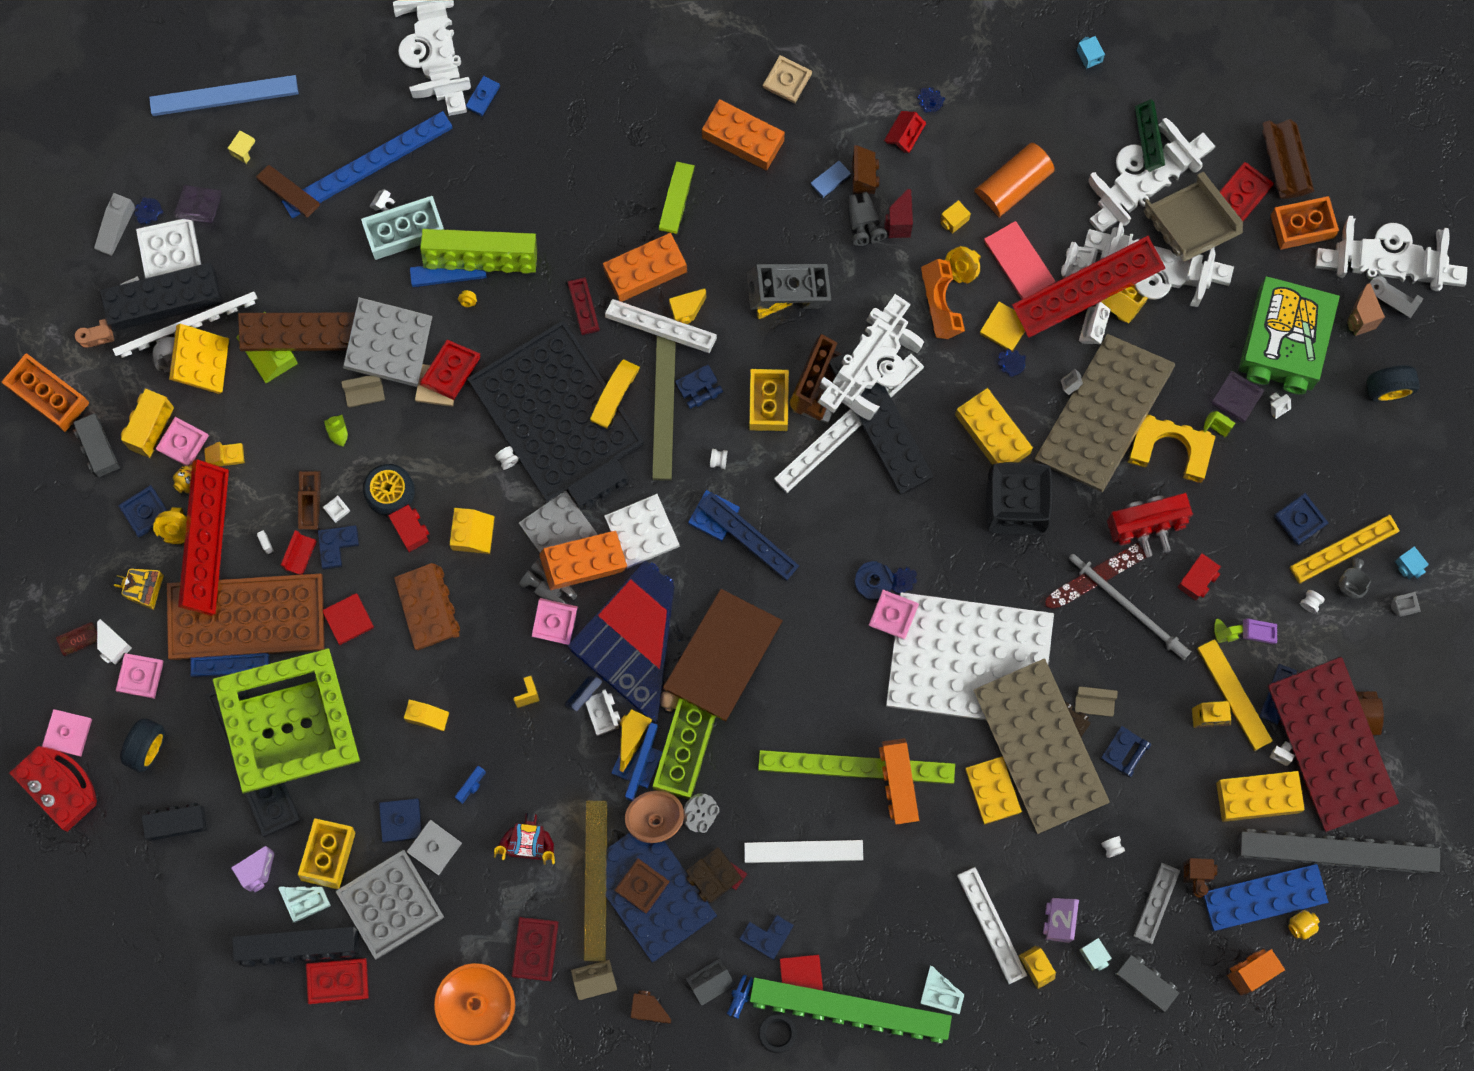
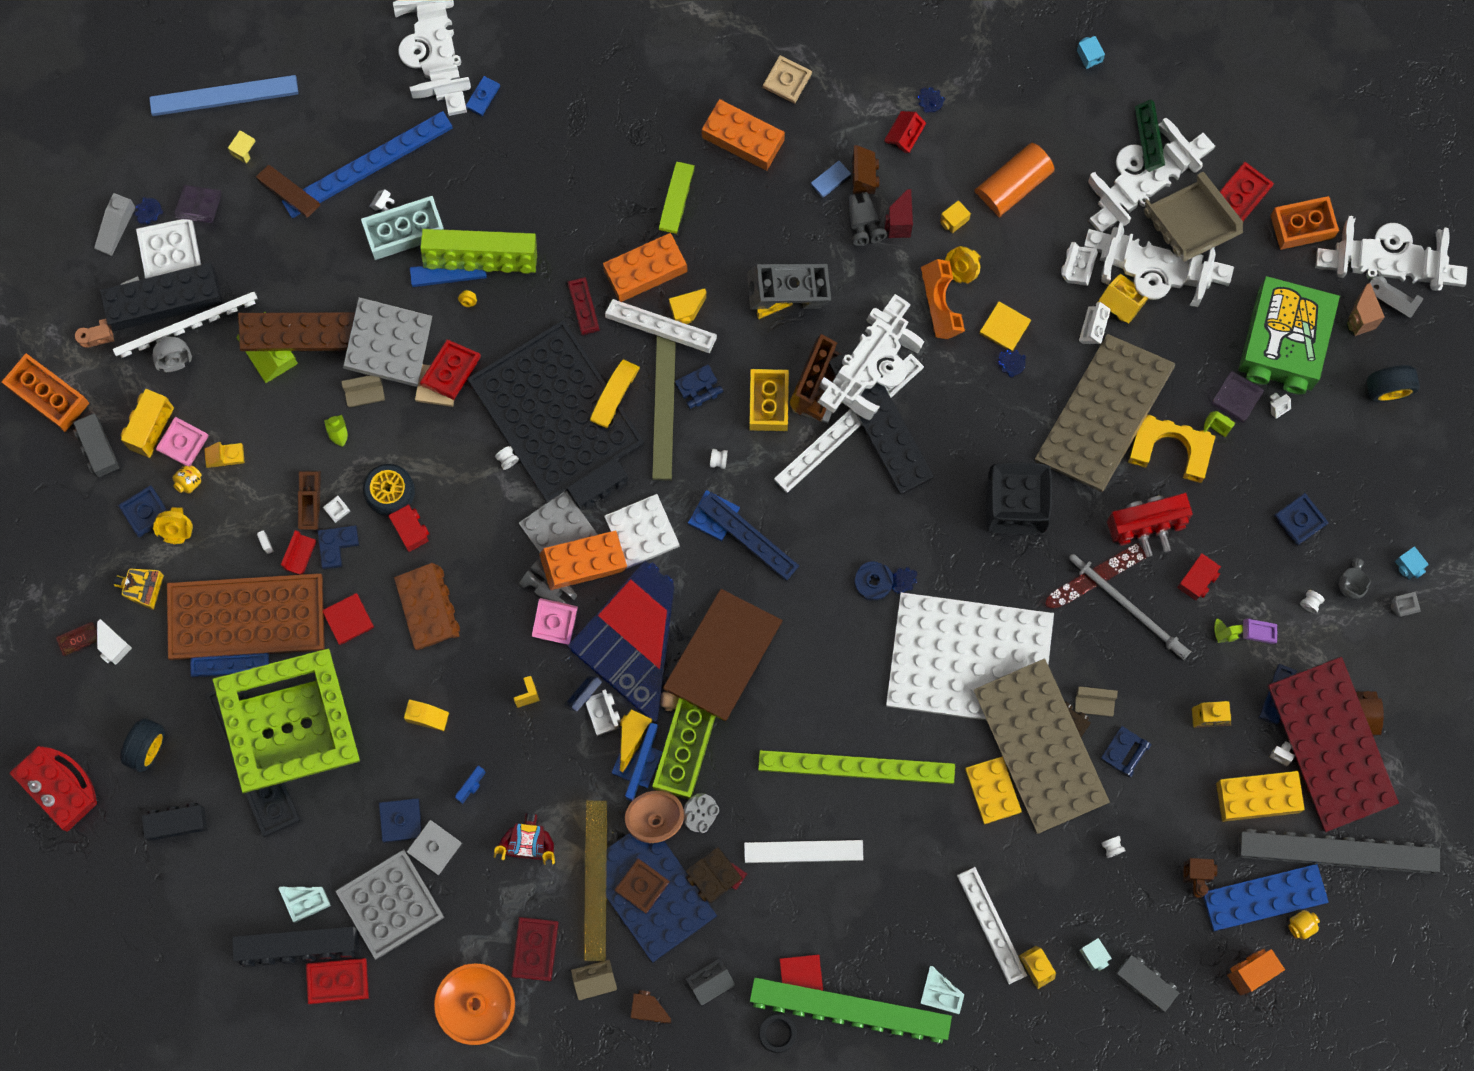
bright pink plate [42,709,92,757] -> none
bright pink plate [115,653,164,699] -> none
yellow plate [169,324,229,394] -> none
red plate [178,459,229,616] -> none
lavender slope [232,846,274,892] -> none
yellow brick [298,818,355,889] -> none
yellow slope [450,508,495,554] -> none
blue arm [727,975,754,1019] -> none
dark blue plate [739,915,794,960] -> none
bright pink plate [869,590,919,640] -> none
orange brick [879,738,919,824] -> none
yellow brick [955,388,1033,465] -> none
coral tile [984,221,1056,299] -> none
red plate [1012,236,1166,338] -> none
lavender slope [1043,898,1079,943] -> none
light grey plate [1061,369,1083,395] -> none
light grey tile [1133,863,1180,944] -> none
yellow tile [1197,639,1273,751] -> none
reddish brown brick [1262,119,1314,199] -> none
yellow tile [1289,515,1400,584] -> none

